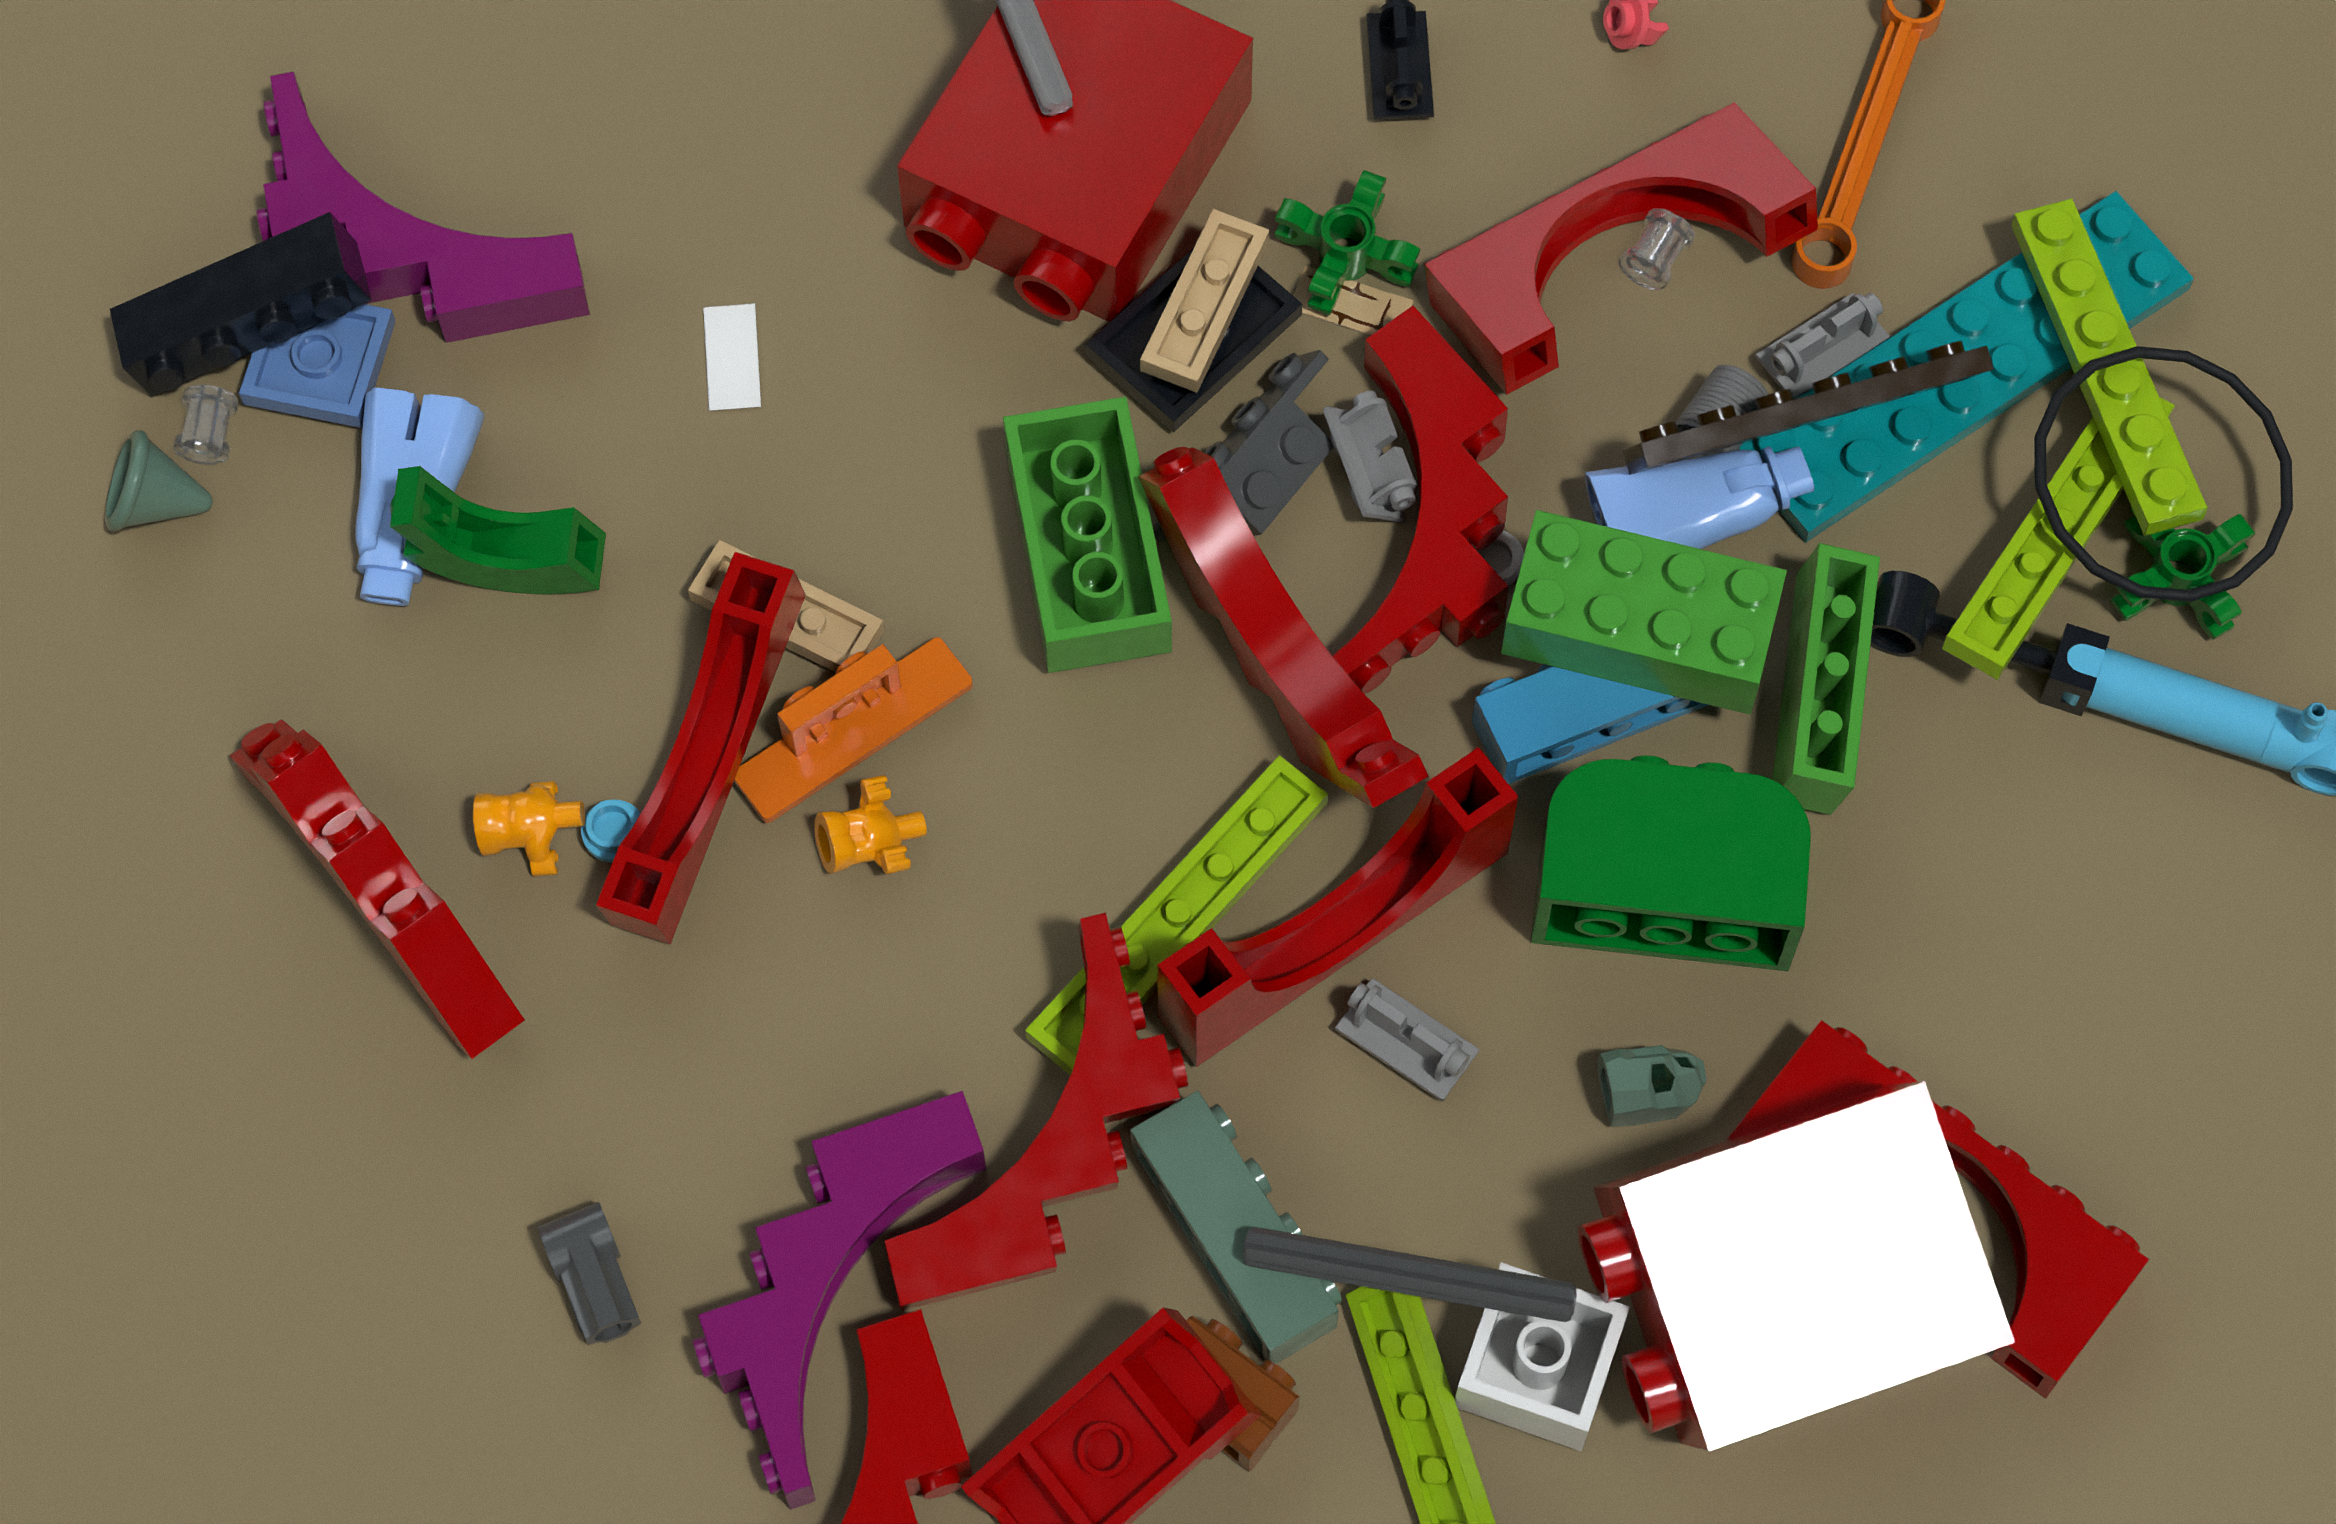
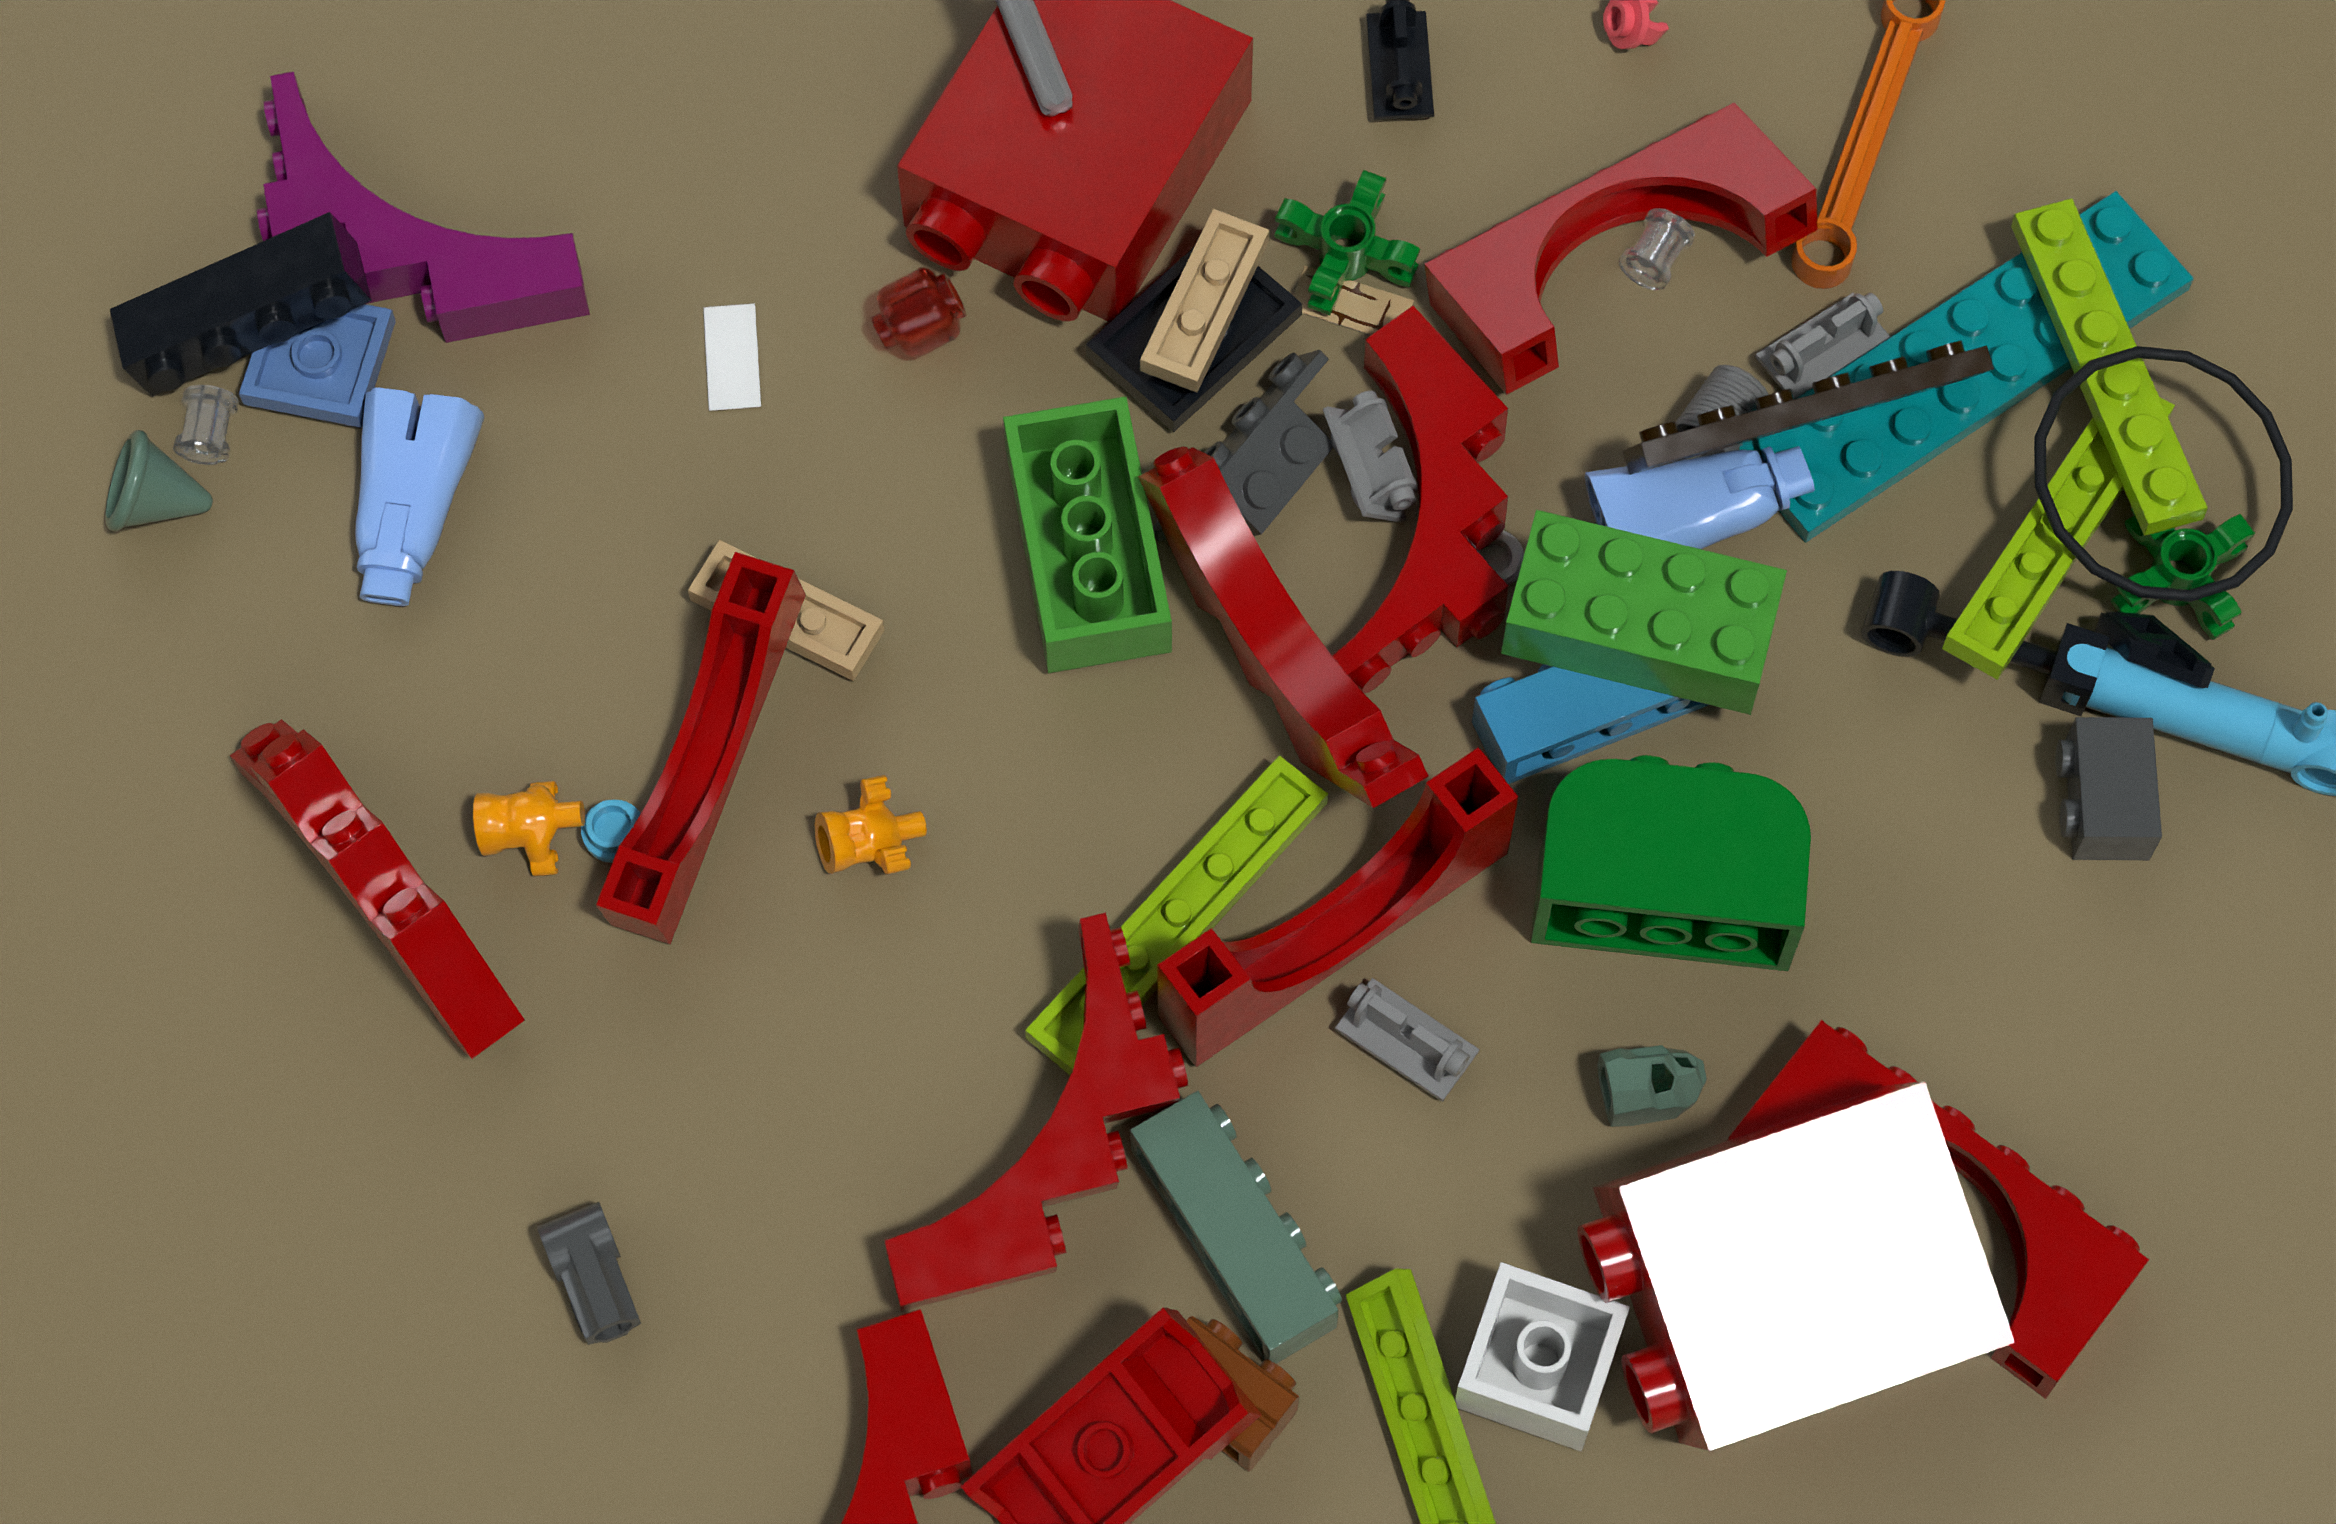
green arch [390,466,606,595] -> none
magenta arch [692,1091,986,1510] -> none
orange bracket [734,637,973,823] -> none
dark grey axle [1243,1227,1577,1322] -> none
bright green brick [1772,543,1880,815] -> none
none -> clear red head [871,267,967,359]
none -> dark grey brick [2056,717,2162,861]
none -> black tile [2094,611,2215,688]

